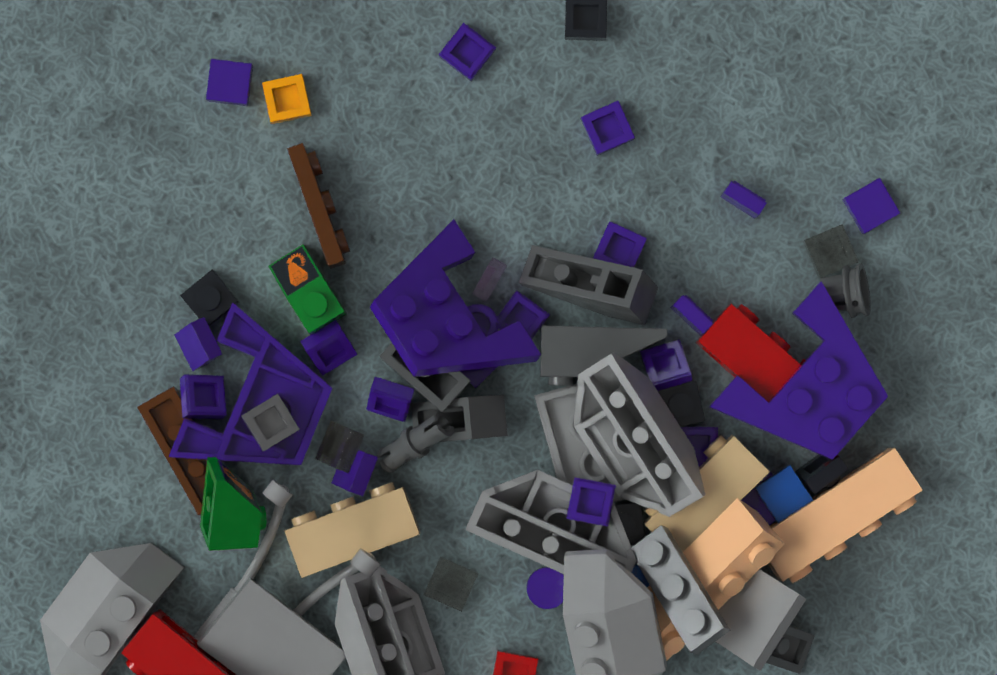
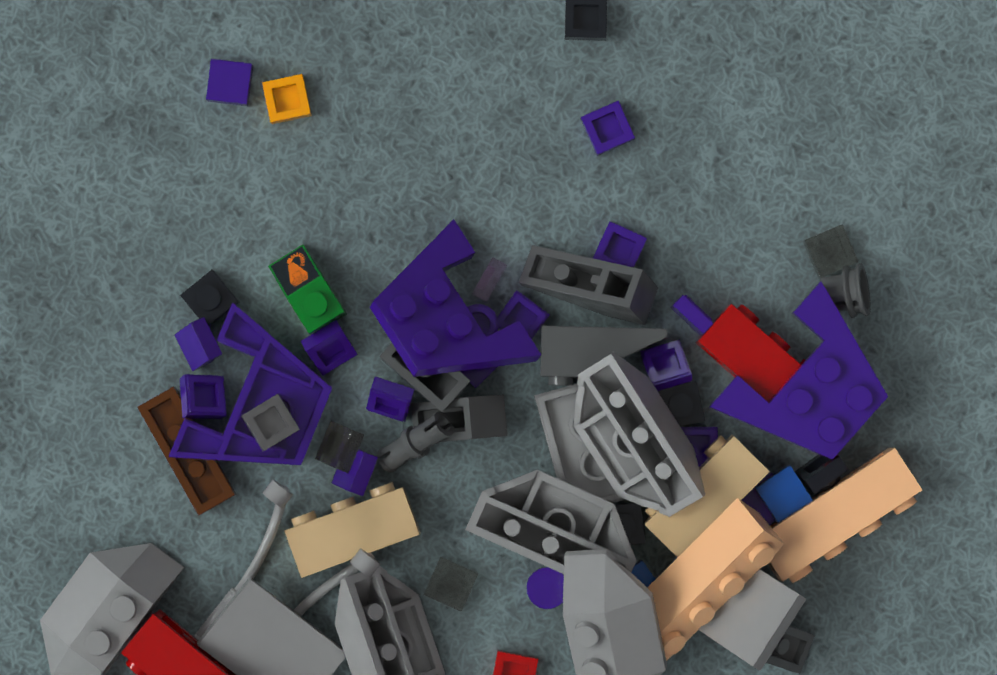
green slope [200,457,267,551] -> none
reddish brown plate [287,143,350,269] -> none
dark purple tile [439,23,496,81] -> none
dark purple tile [566,477,616,527] -> none
plate [631,525,730,655] -> none
dark purple tile [720,180,767,219] -> none
dark purple tile [842,178,900,235] -> none

